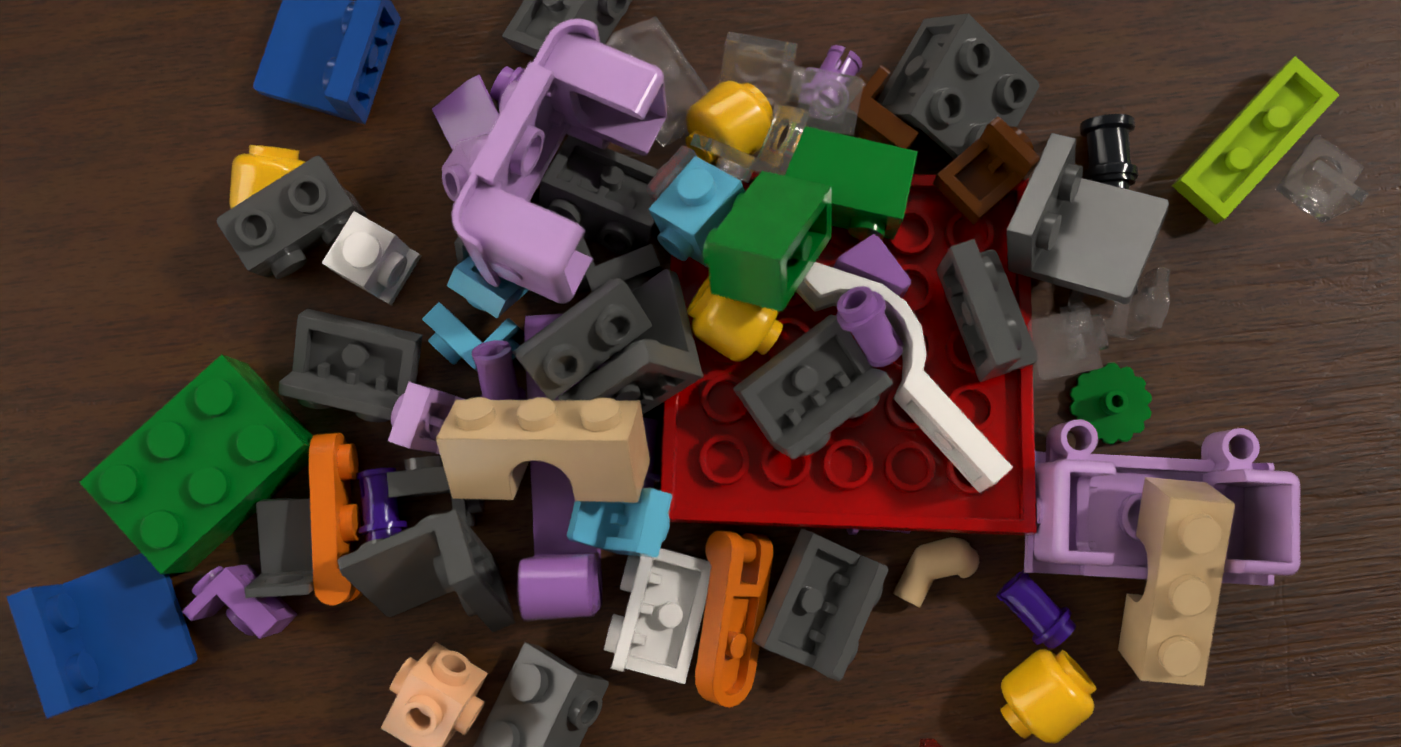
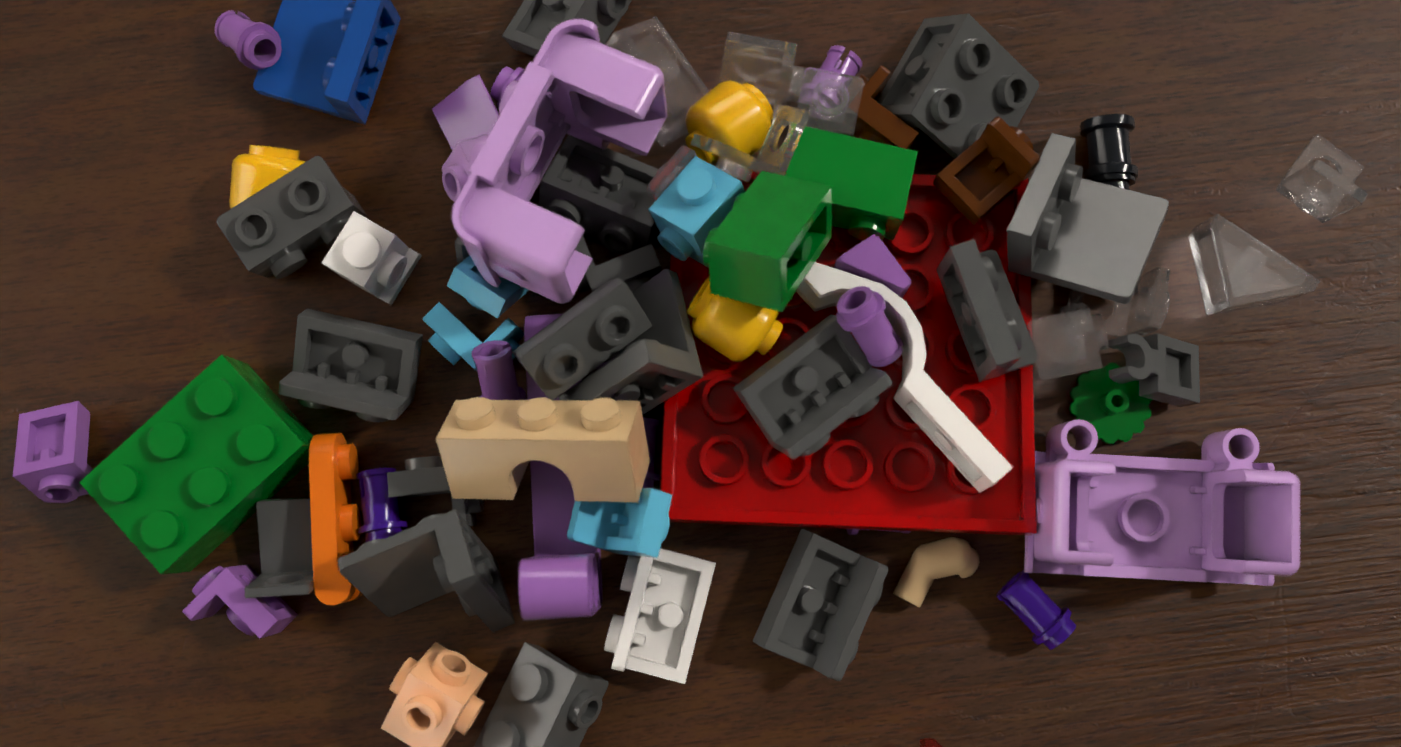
blue bracket [7,553,198,718] -> none
lavender bracket [388,382,466,454] -> none
orange plate [695,531,773,708] -> none
yellow head [1000,649,1097,744] -> none
tan arch [1118,477,1235,686] -> none
lime plate [1172,56,1339,225] -> none
none -> medium lavender bracket [13,401,93,503]
none -> medium lavender pin [214,10,282,70]
none -> dark grey plate [1109,333,1200,407]
none -> clear slope [1188,214,1321,316]

